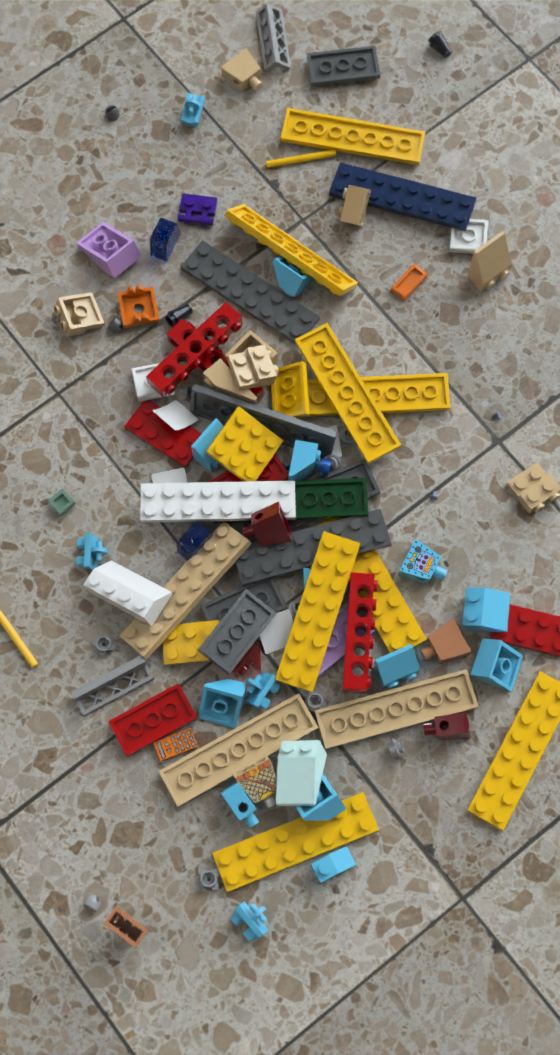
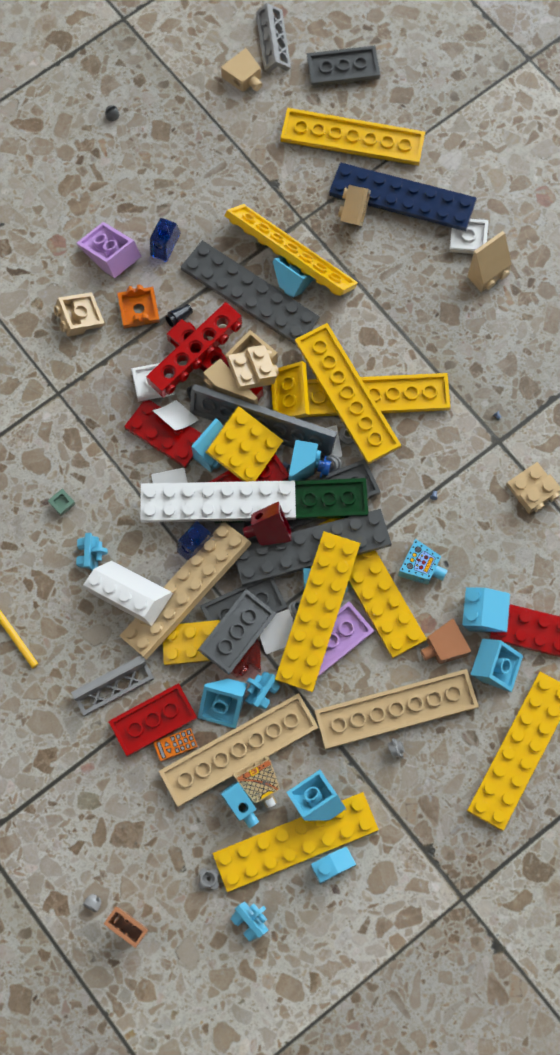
light grey plate [92,633,116,656] -> none
dark grey hinge [107,317,123,333] -> none
dark purple plate [178,193,218,227] -> none
medium azure hips [181,93,205,128] -> none
yellow bar [266,150,336,168] -> none
light aqua slope [276,740,327,806] -> none
light grey plate [305,692,325,712] -> none
red brick [342,572,378,694] -> none
medium azure slope [373,644,420,689] -> none
orange tile [390,264,428,302] -> none
dark red torso [423,713,470,741] -> none
black cone [428,31,453,58] -> none

